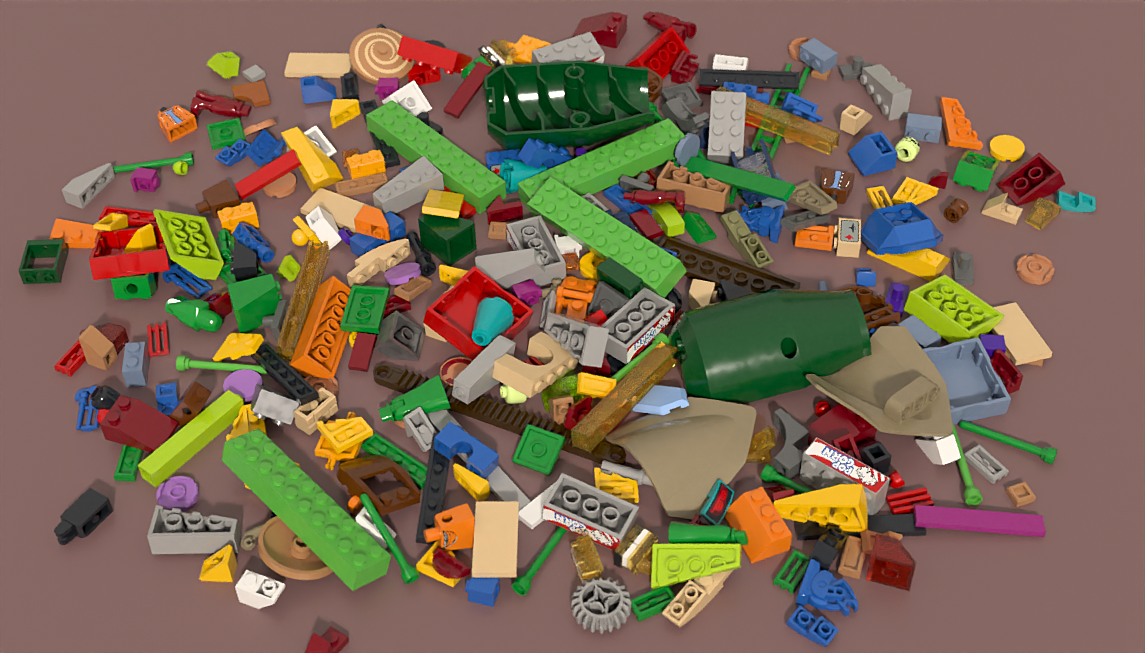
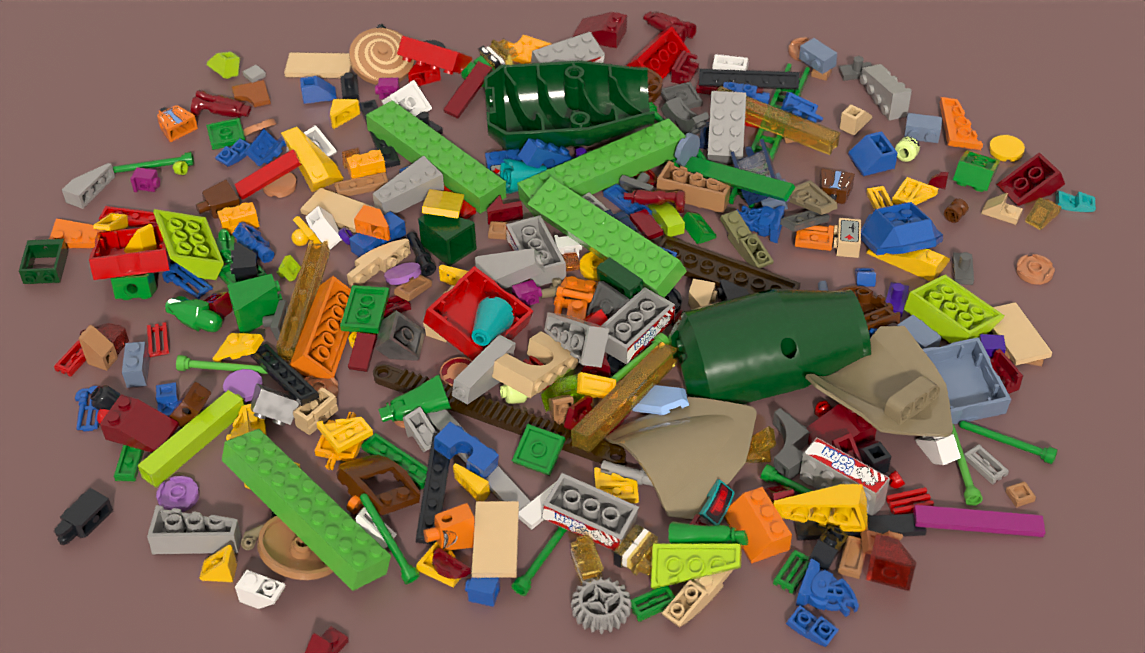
light grey tile [539,290,557,329] -> none

